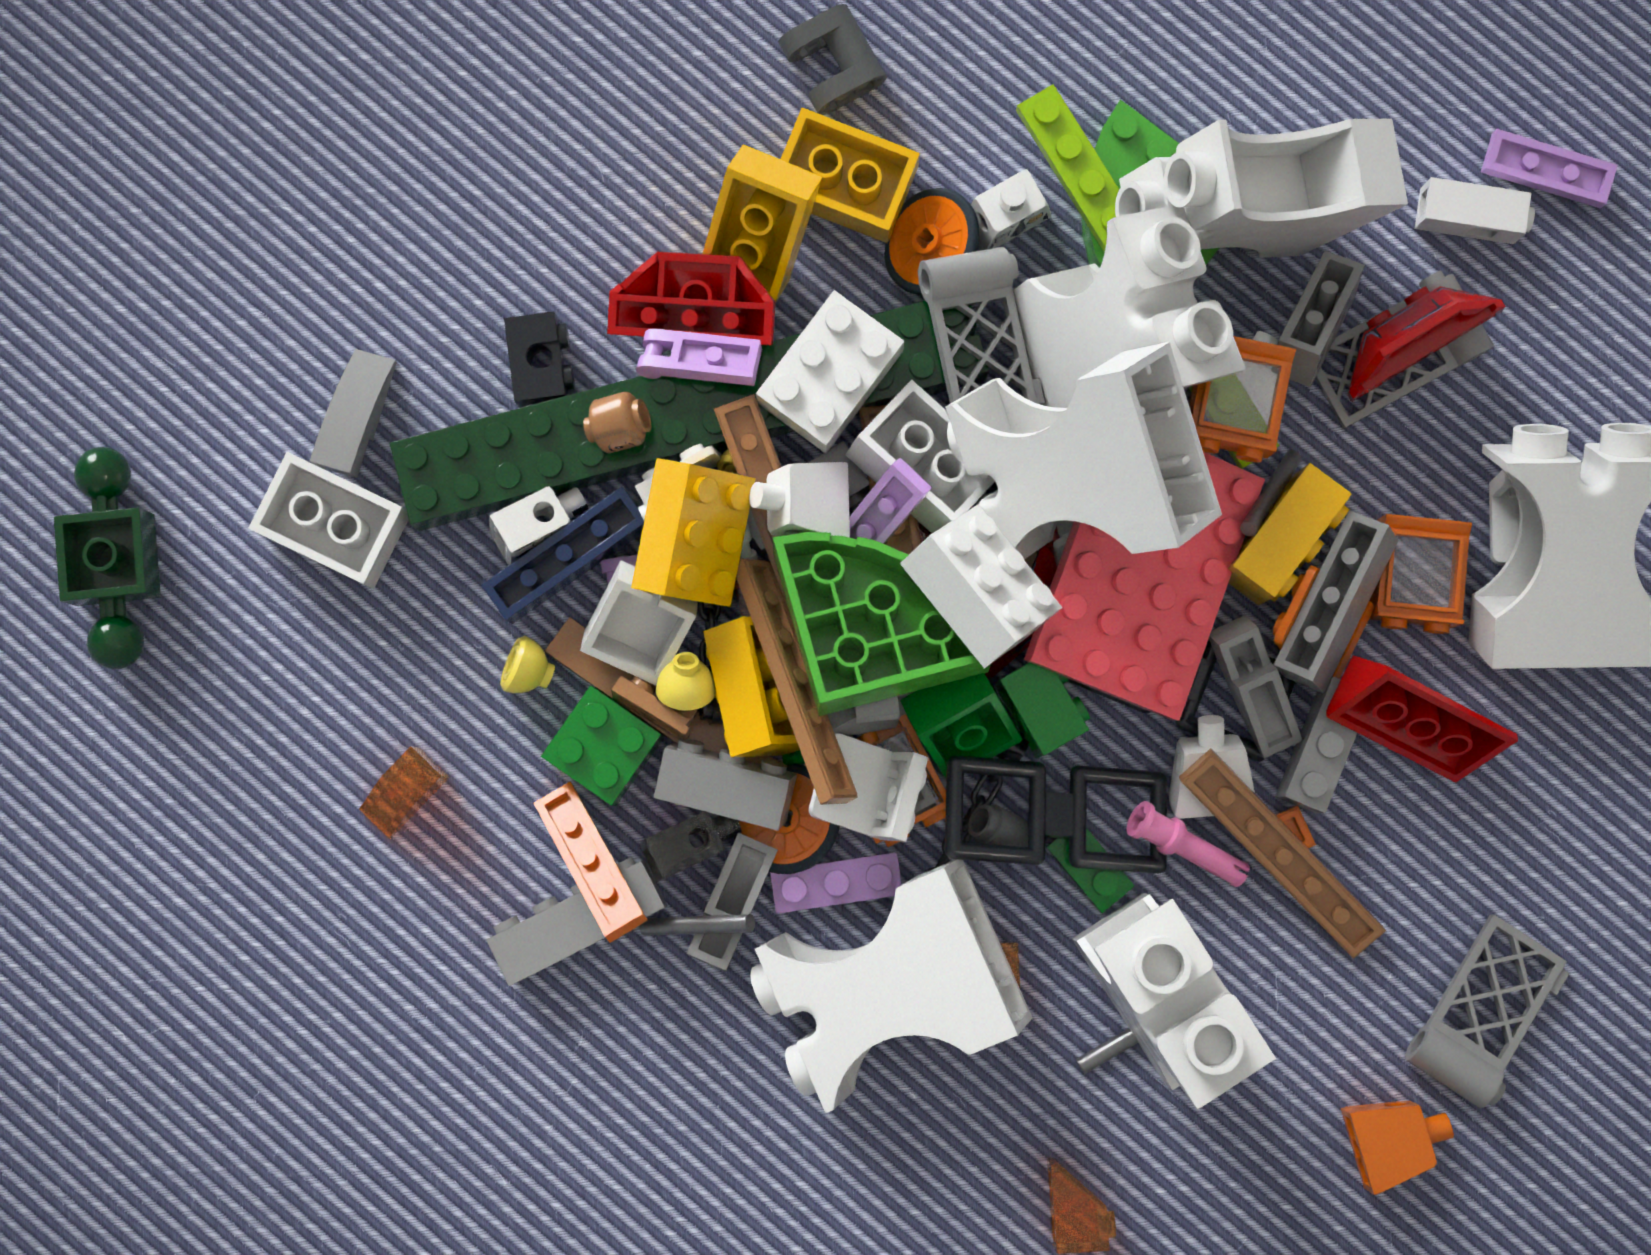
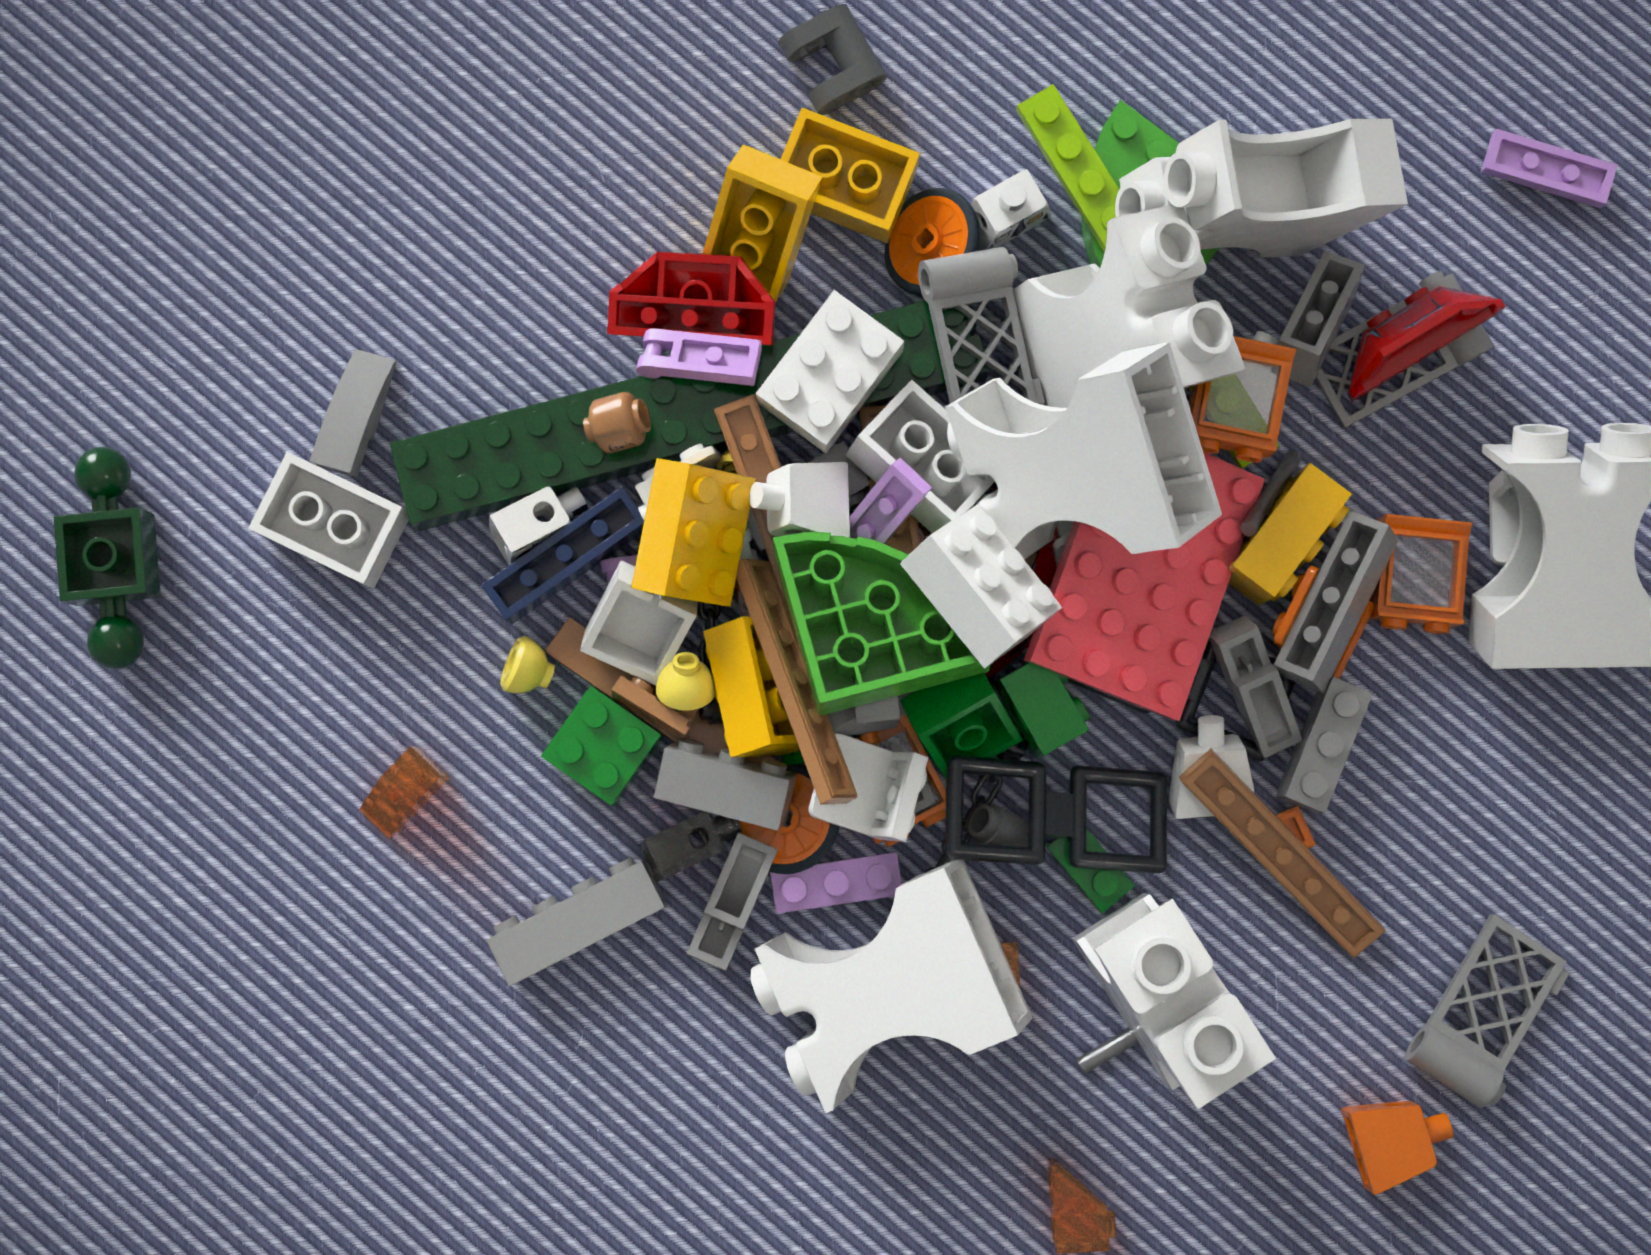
black brick [504,311,575,408] -> none
plate [533,781,648,943] -> none
flat silver bar [640,914,755,936] -> none
bright pink pin [1126,801,1250,887] -> none
red slope [1326,655,1518,783] -> none
white brick [1415,177,1535,244] -> none

